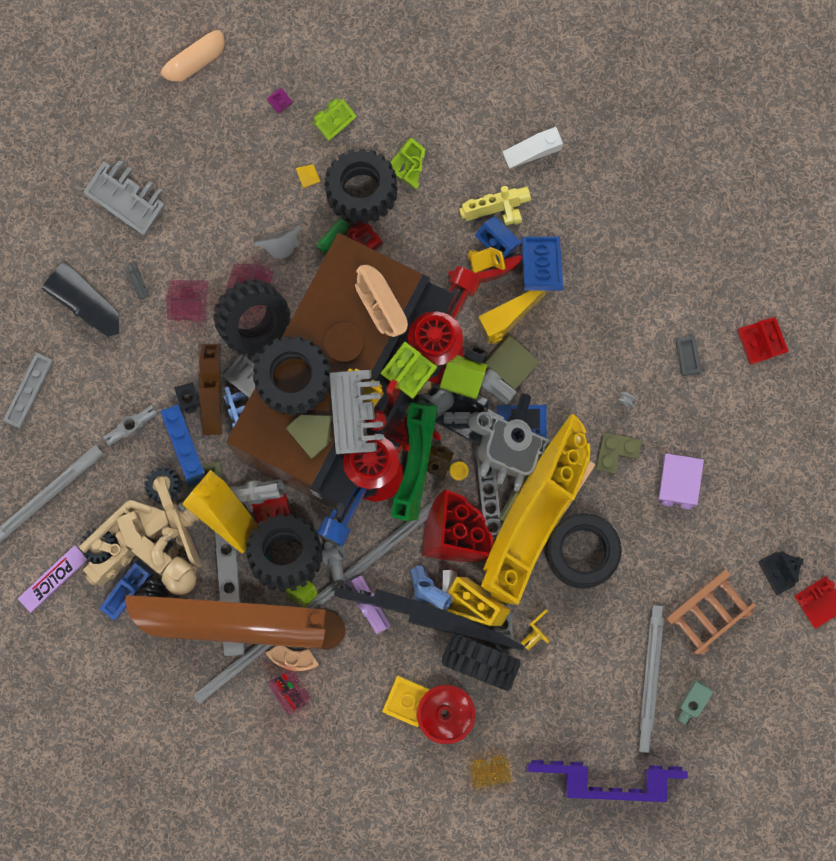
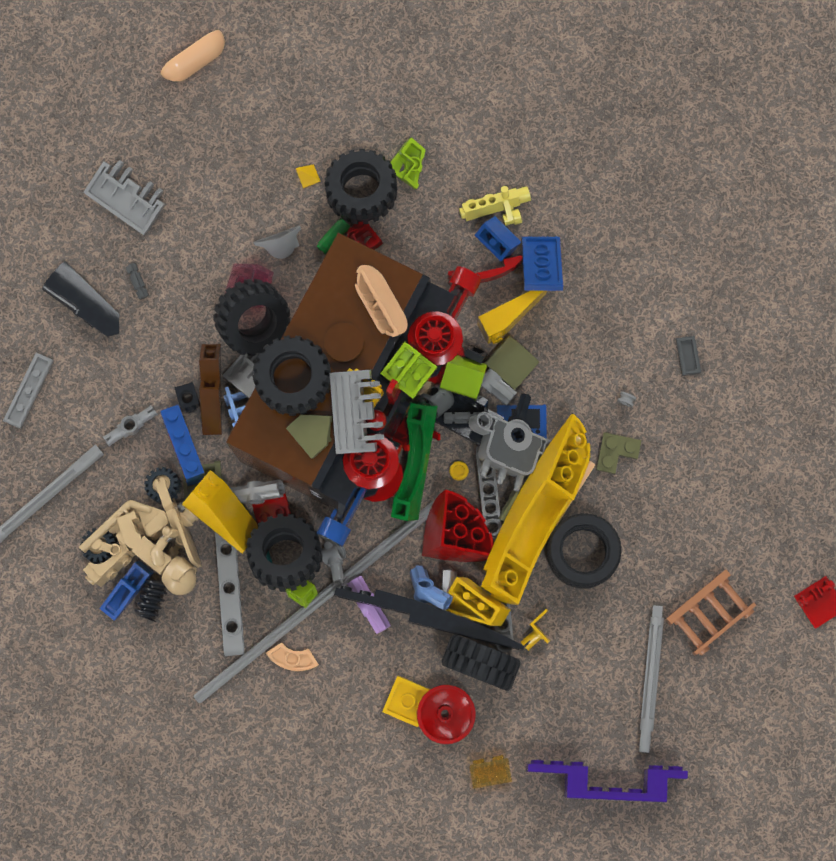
lavender tile [18,545,88,613] -> none
dark orange slope [125,595,325,649] -> none
clear pink slope [166,280,208,321] -> none
magenta tile [266,88,293,114] -> none
clear pink slope [267,670,311,717] -> none
lime bracket [311,98,357,141] -> none
reddish brown tile [321,611,345,650] -> none
dark brown brick [427,445,454,477] -> none
yellow bracket [467,247,505,273] -> none
white slope [503,127,563,169] -> none
lavender panel [657,454,704,510] -> none
sand green torso [677,678,713,725] -> none
red slope [737,316,789,365] -> none
black slope [758,551,804,596] -> none

